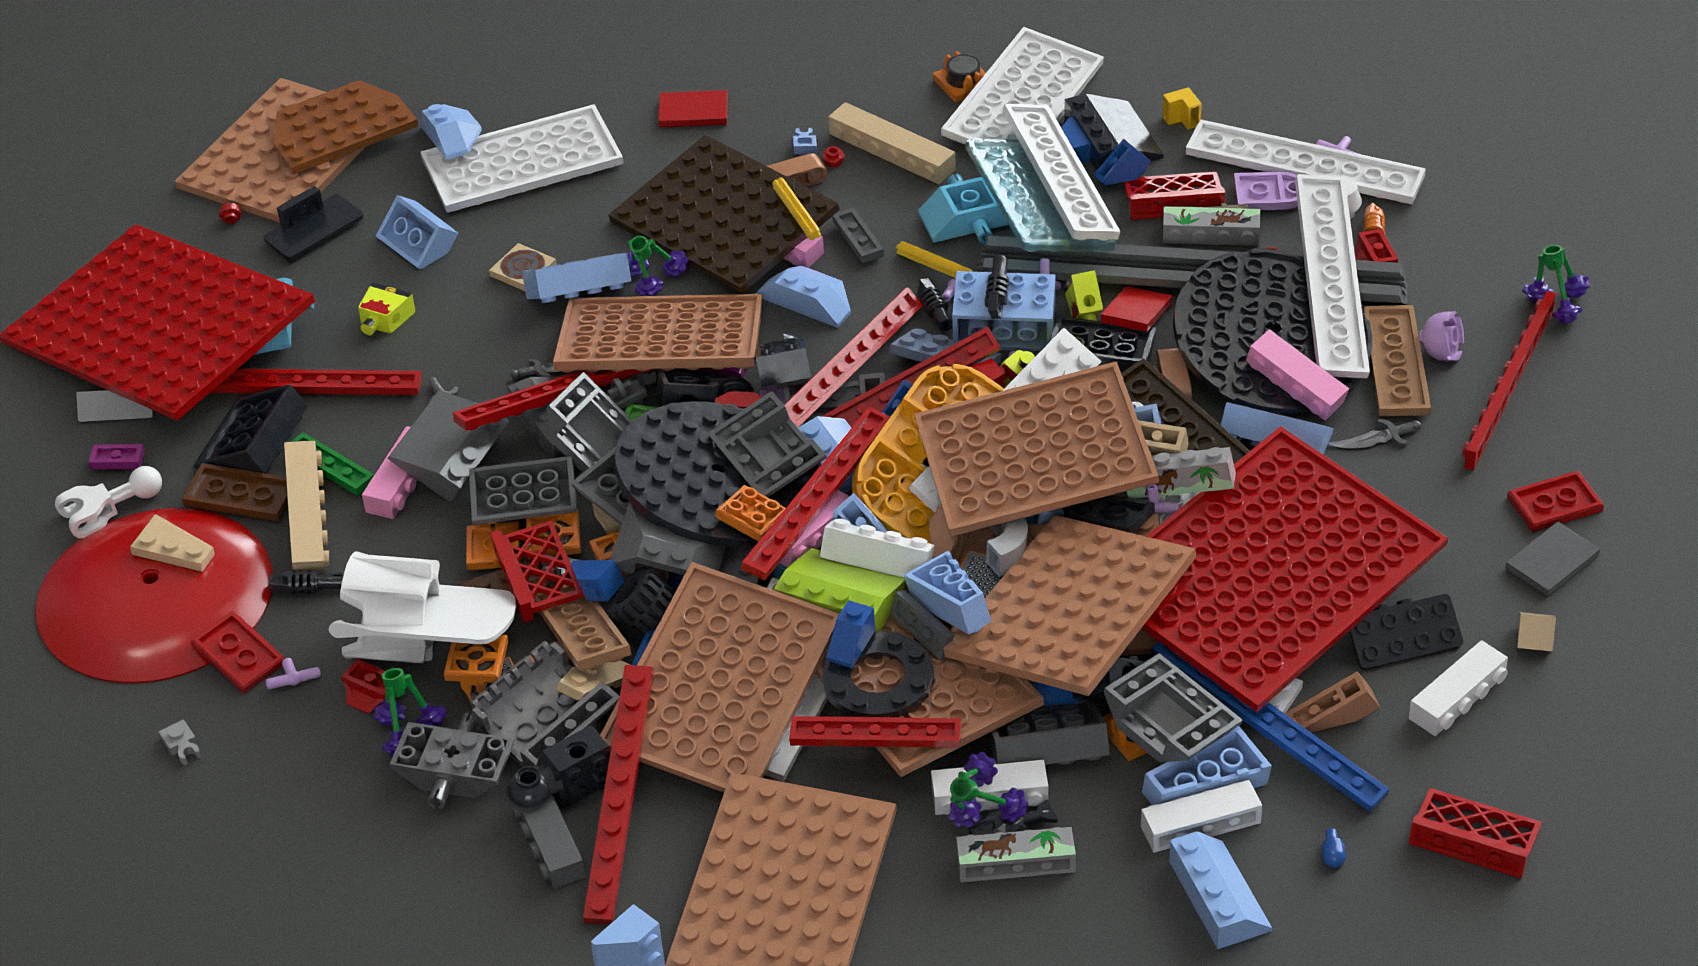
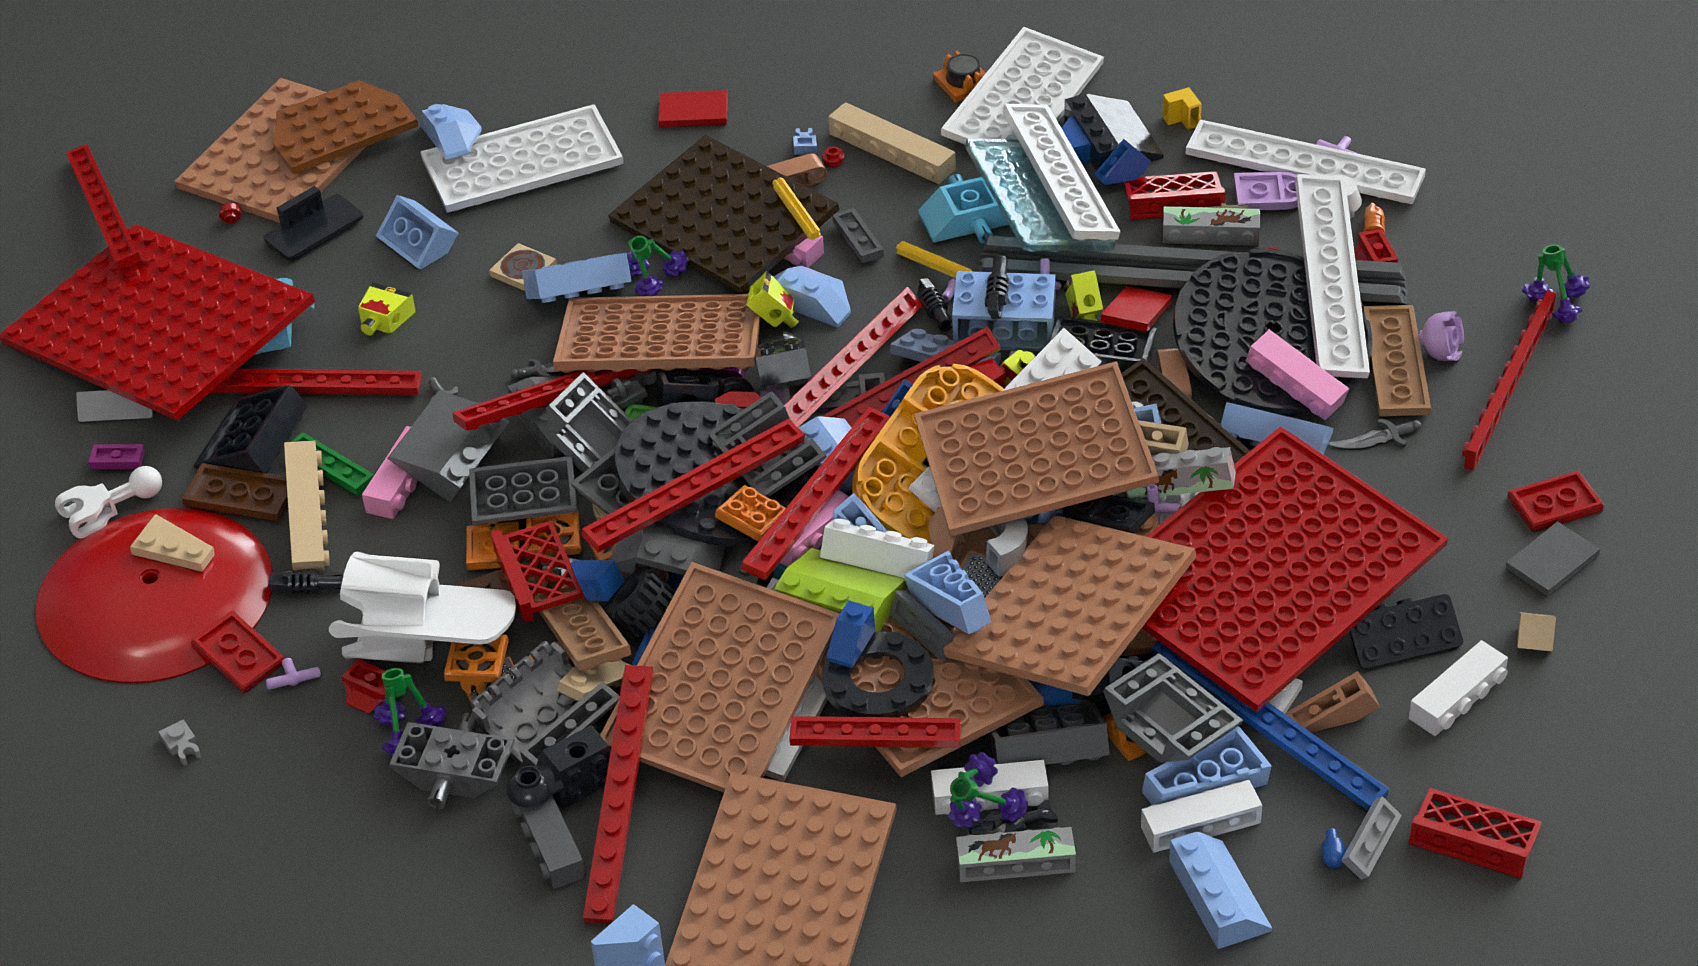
none -> red plate [66,144,141,269]
none -> red plate [581,419,805,553]
none -> neon yellow torso [746,271,801,328]
none -> light grey plate [1341,796,1402,880]

